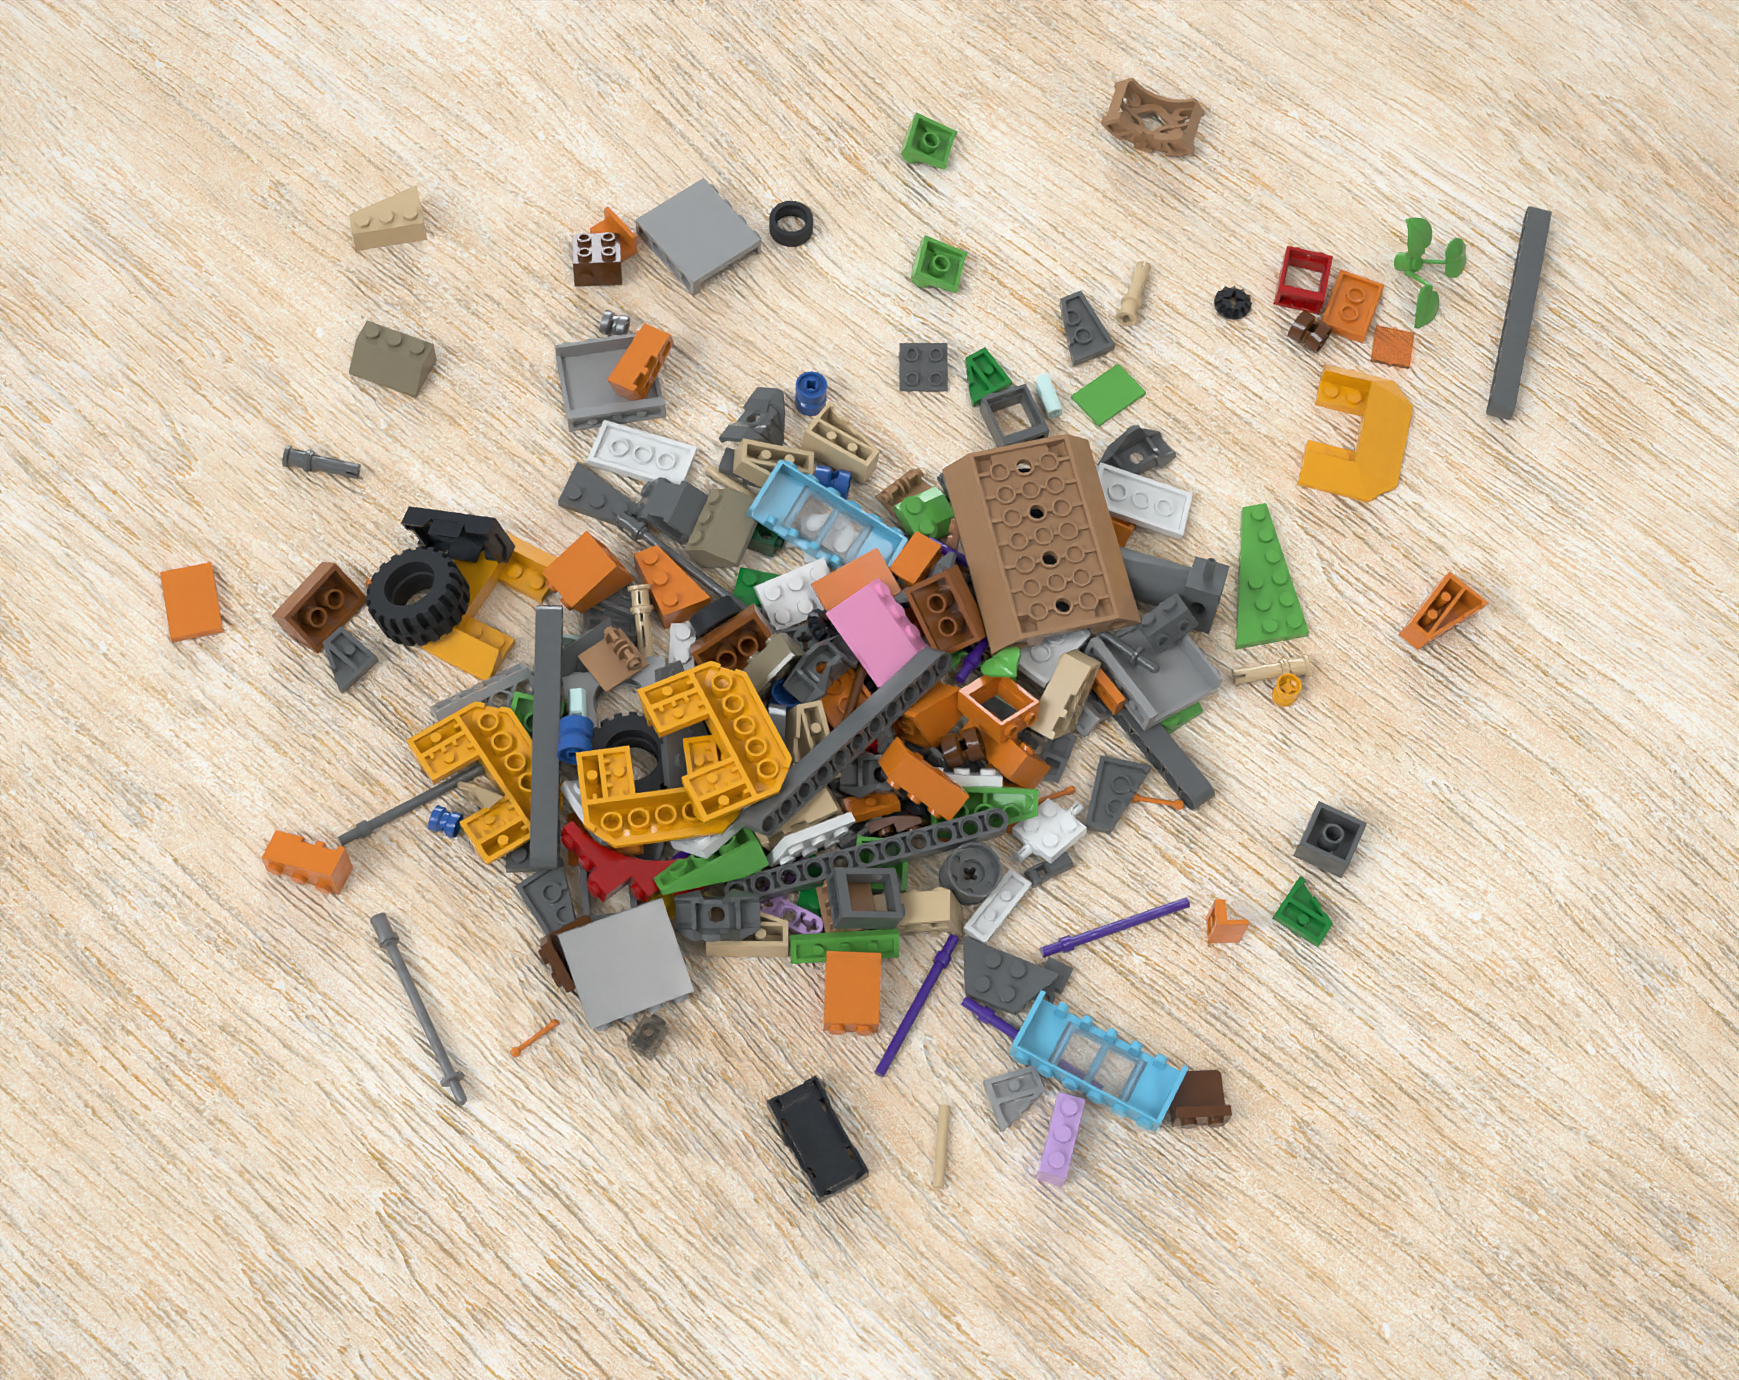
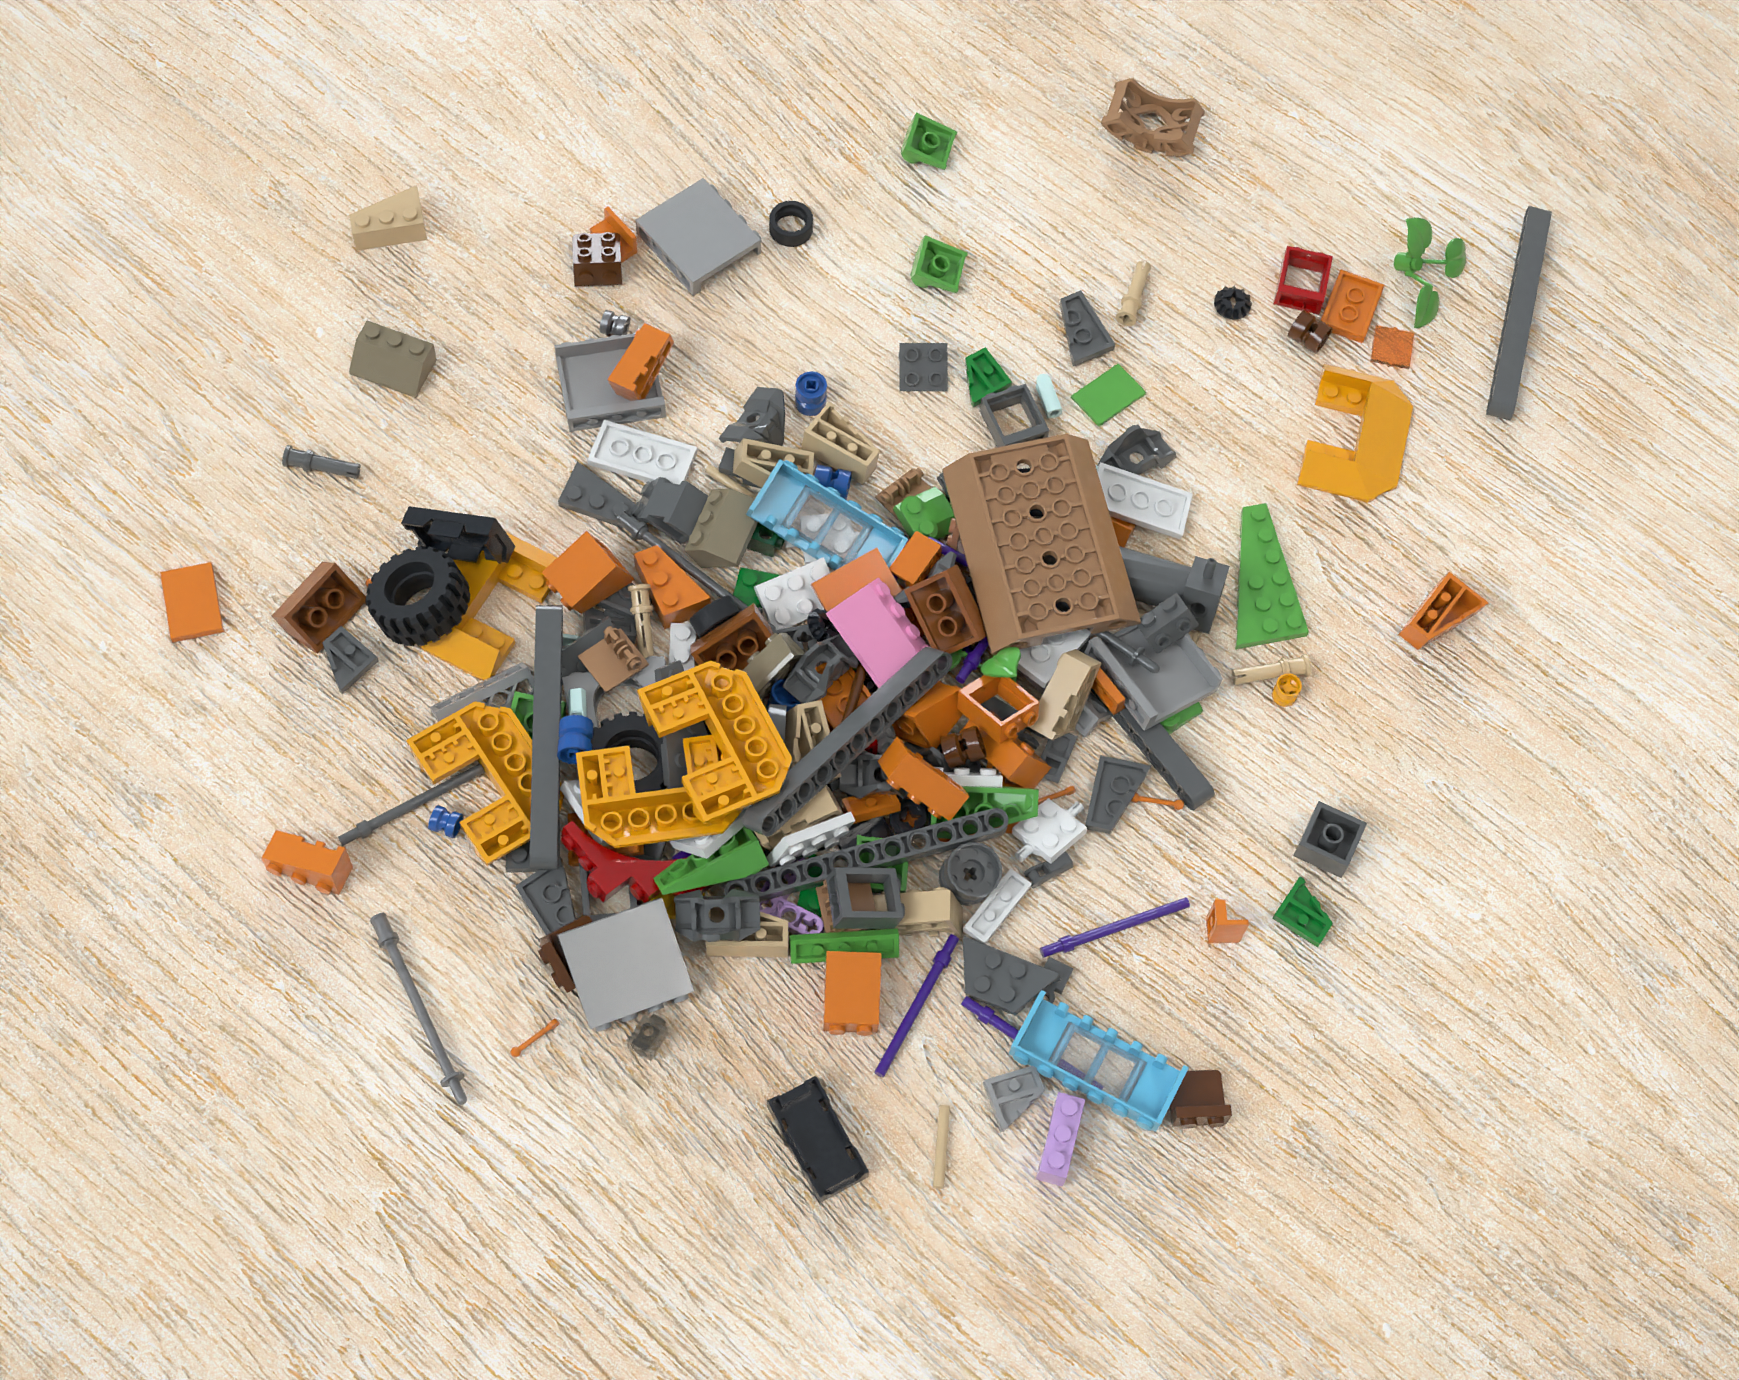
tan slope [457,781,503,809] -> none
reddish brown slope [866,816,928,838] -> none

